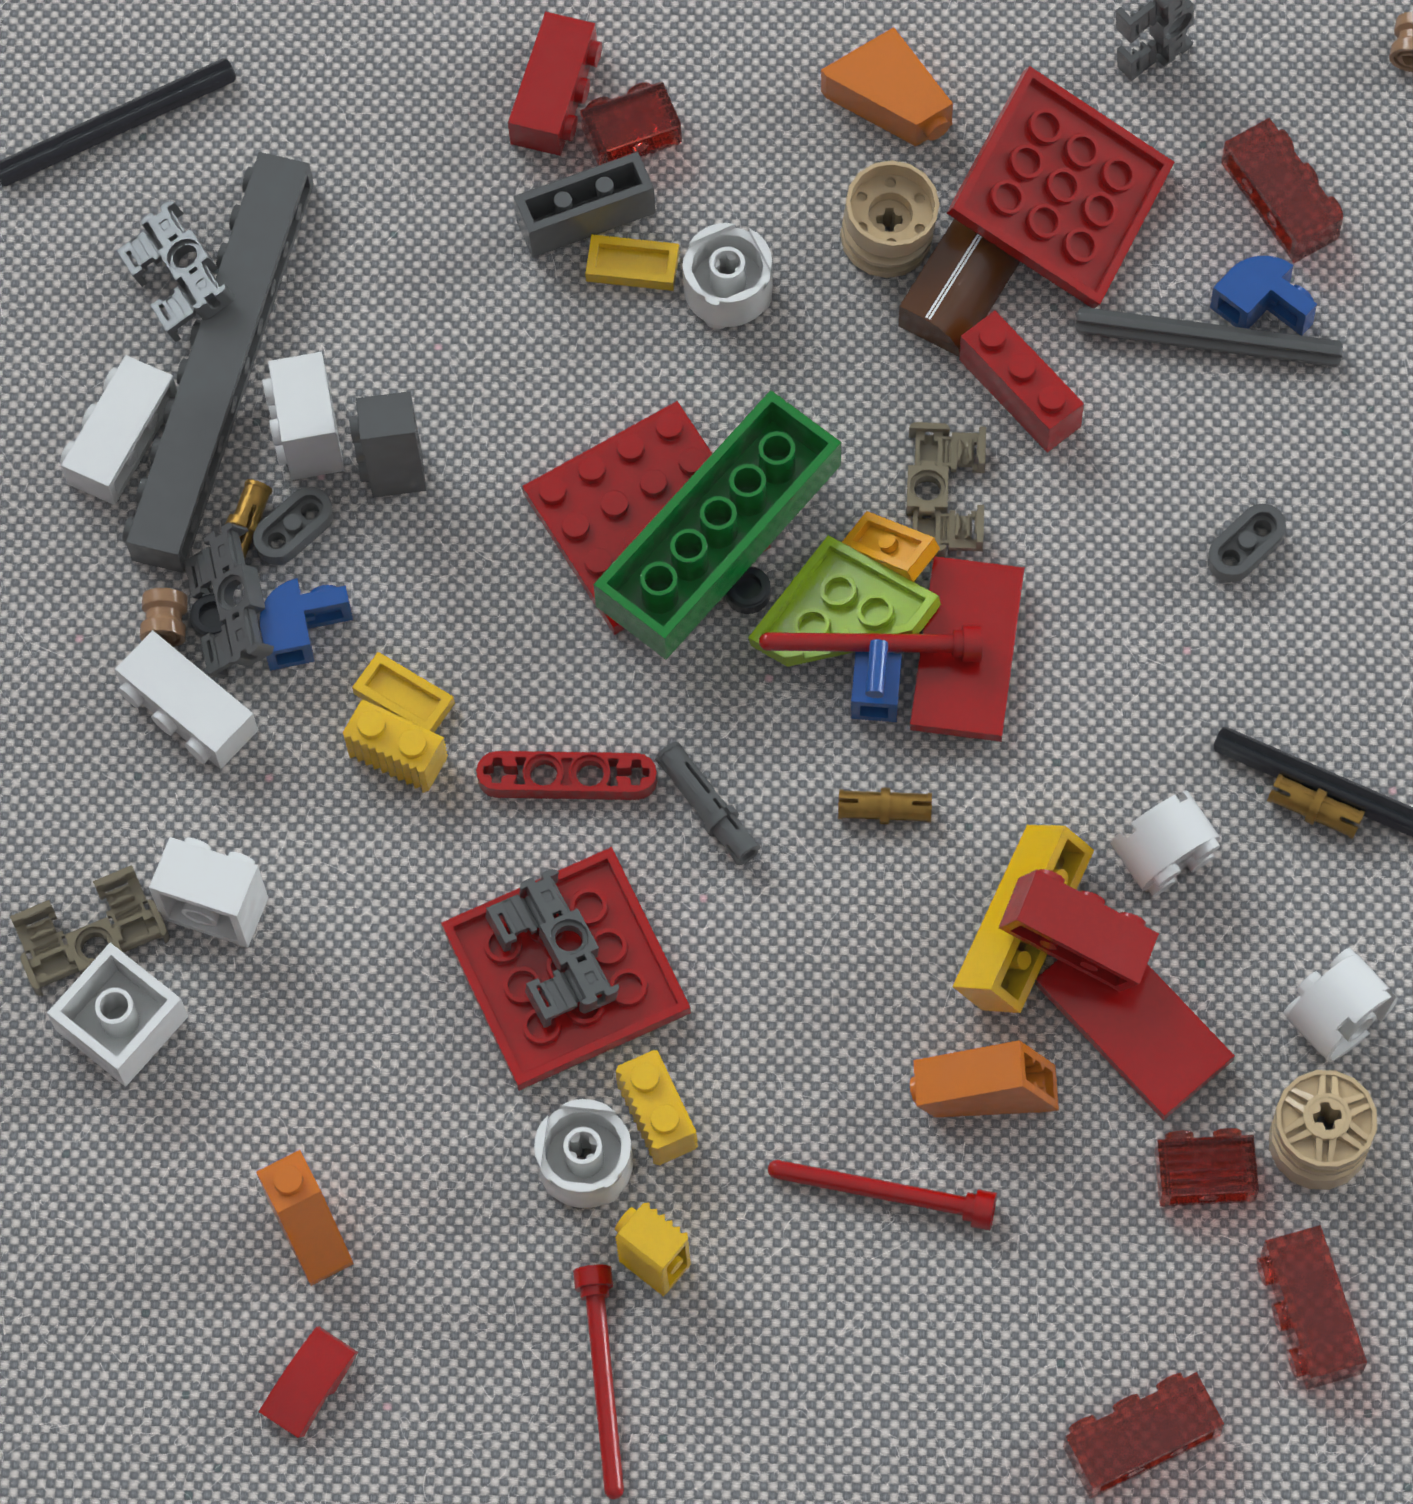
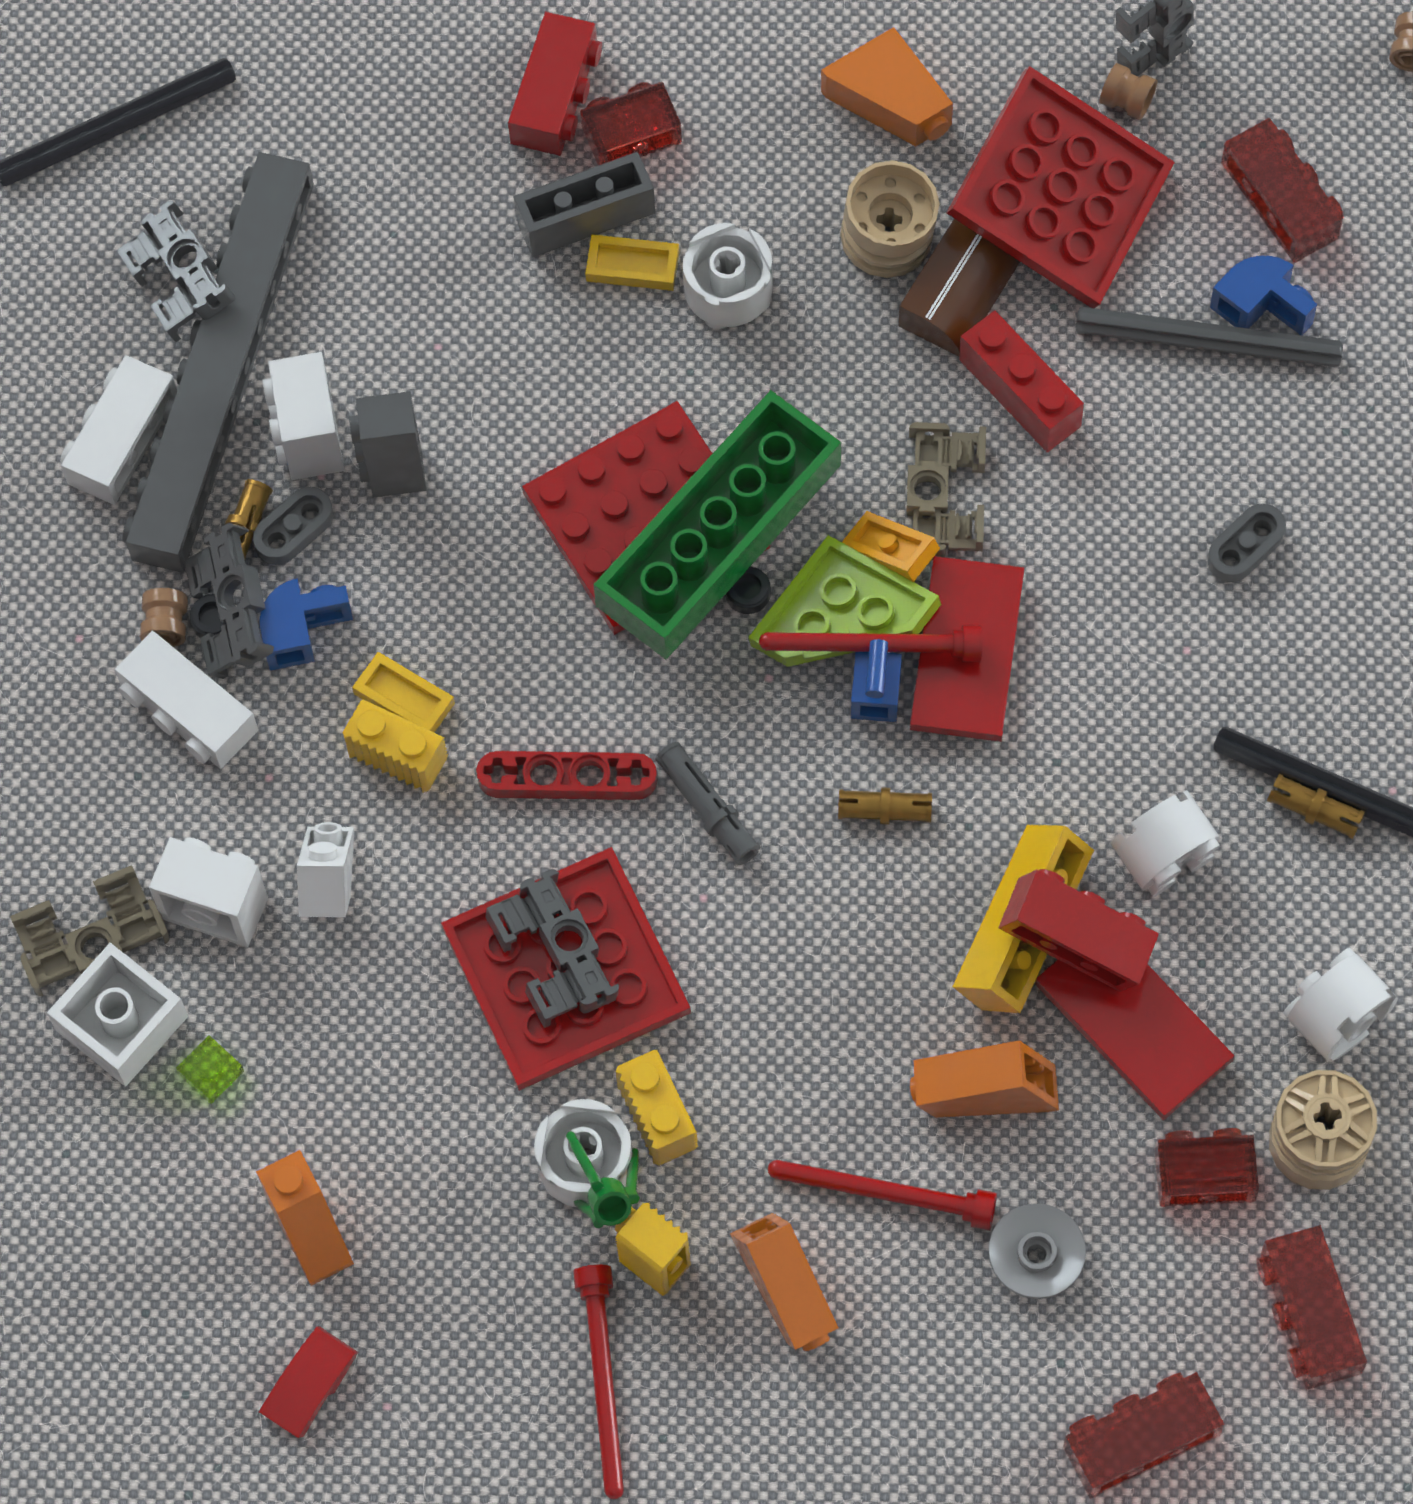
none -> clear neon green plate [176,1035,244,1104]
none -> white slope [297,822,354,917]
none -> green plant [566,1131,640,1229]
none -> orange slope [730,1213,839,1351]
none -> light grey dish [989,1204,1086,1299]
none -> medium nougat wheel [1099,63,1158,120]

